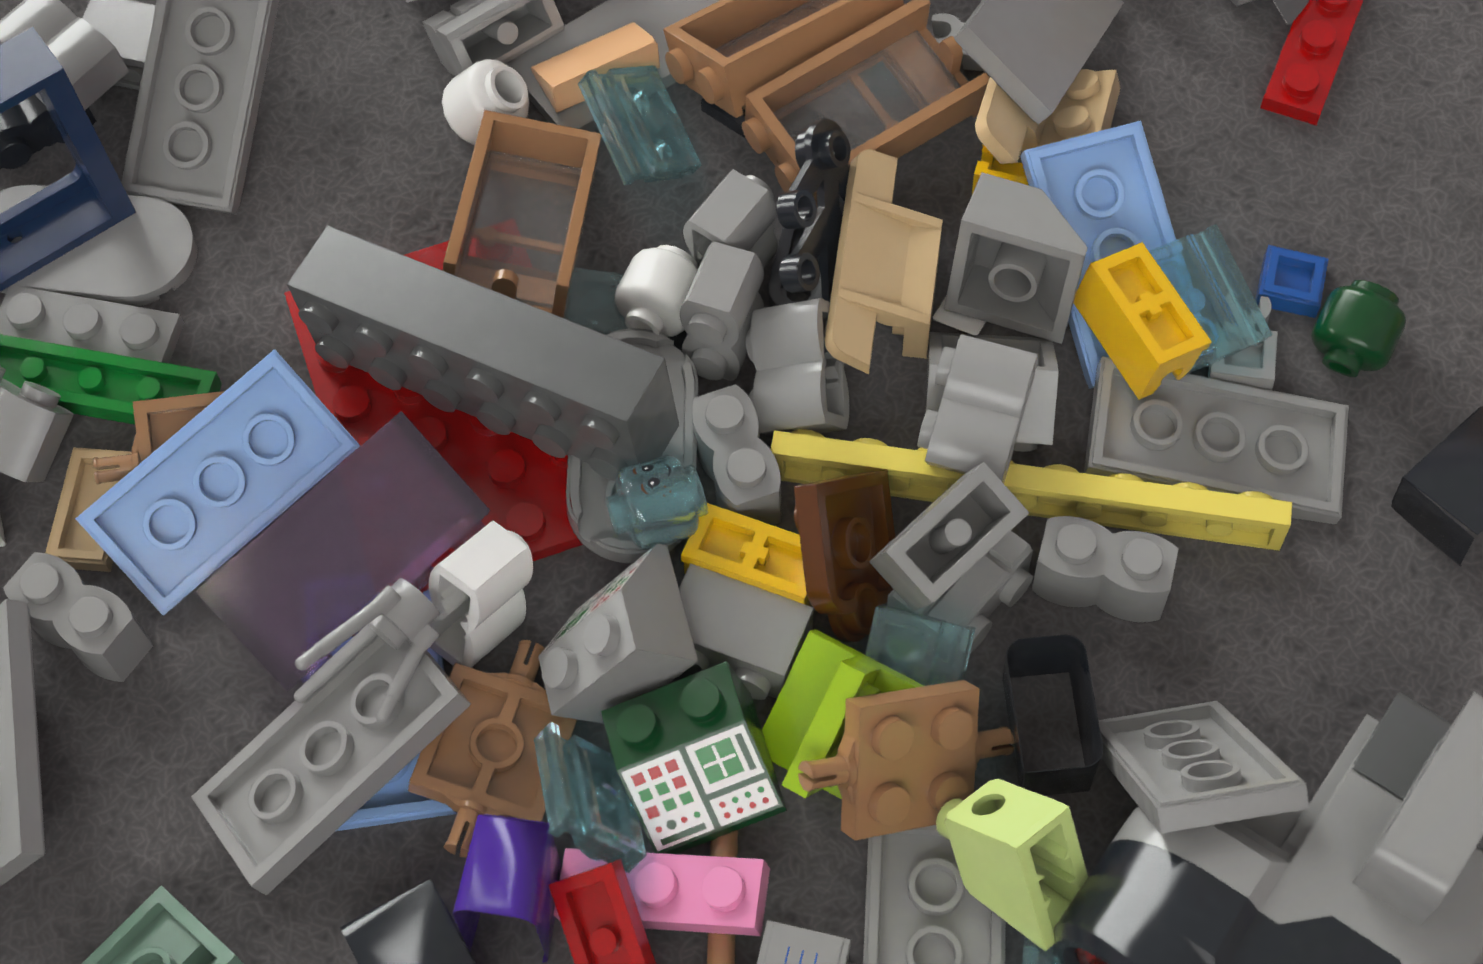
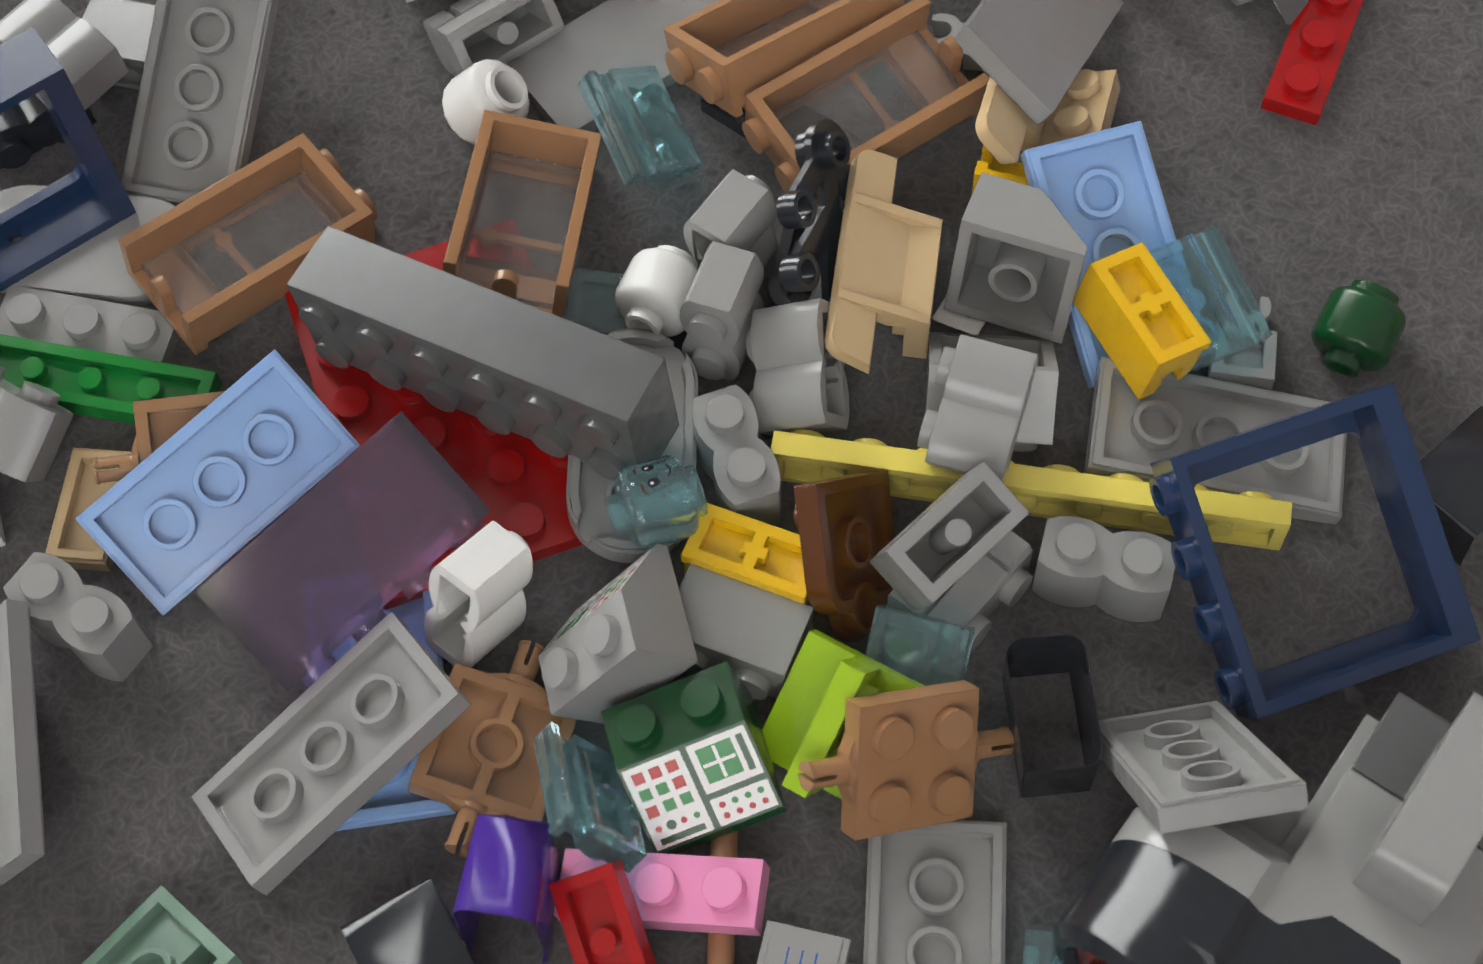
light grey plant [294,578,440,723] -> none
light nougat slope [531,22,660,113] -> none
yellowish green torso [936,779,1088,951] -> none
blue tile [1254,245,1329,318] -> none
none -> door [118,133,378,355]
none -> dark blue piece [1149,383,1481,719]

